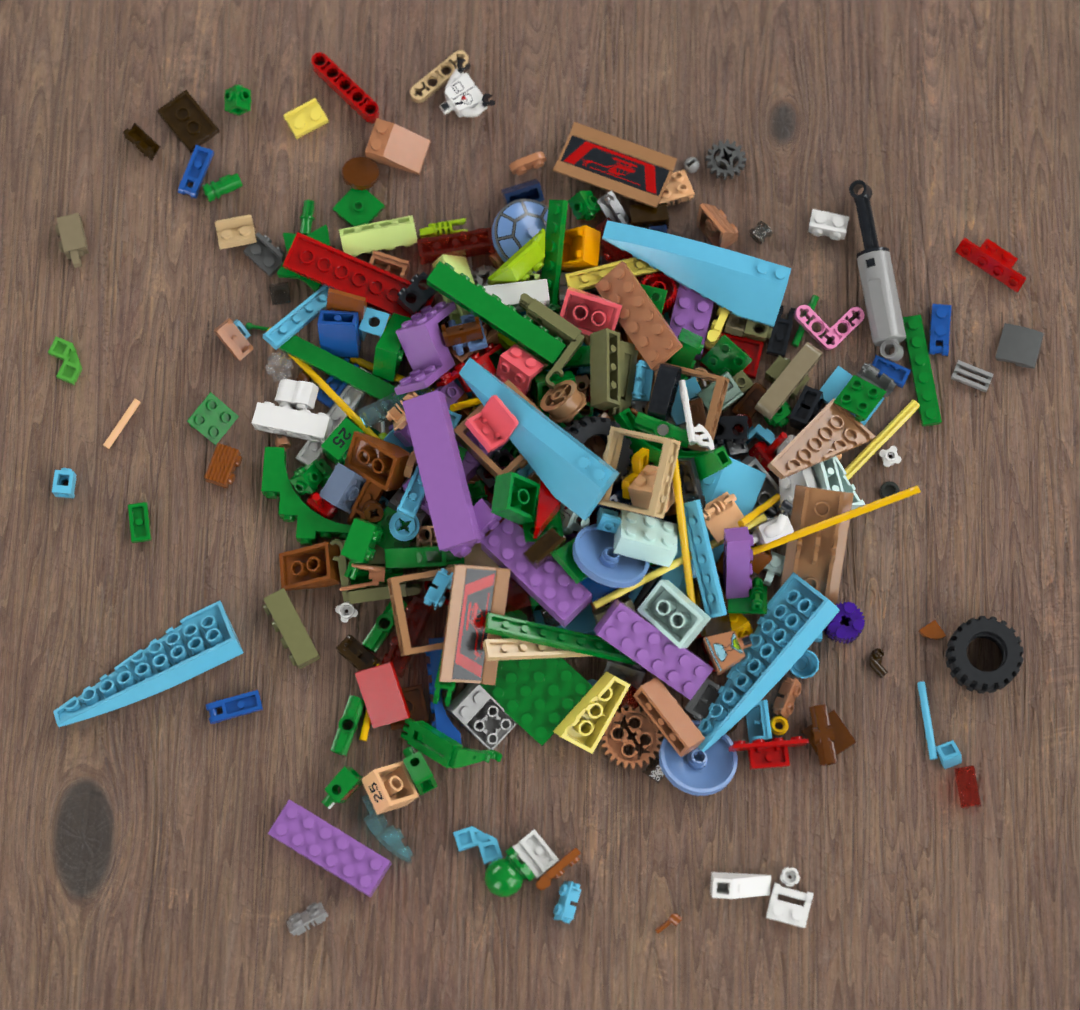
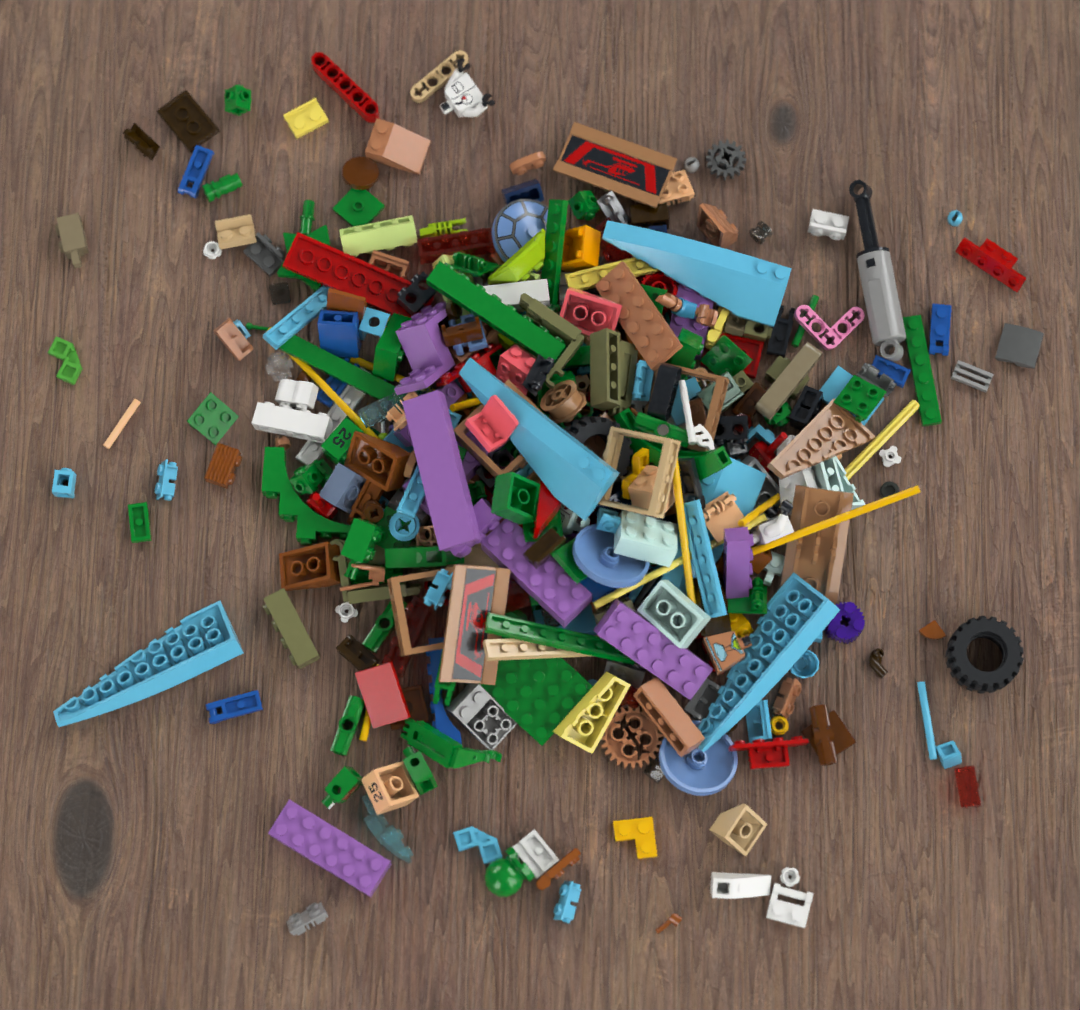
none -> medium azure hinge [154,459,178,501]
none -> white plate [203,241,222,259]
none -> dark brown tile [445,301,462,320]
none -> green hinge [451,252,502,277]
none -> black hinge [522,354,555,397]
none -> yellow plate [613,817,657,859]
none -> nougat piece [655,293,718,327]
none -> tan slope [709,803,767,857]
none -> medium azure hinge [947,210,963,226]

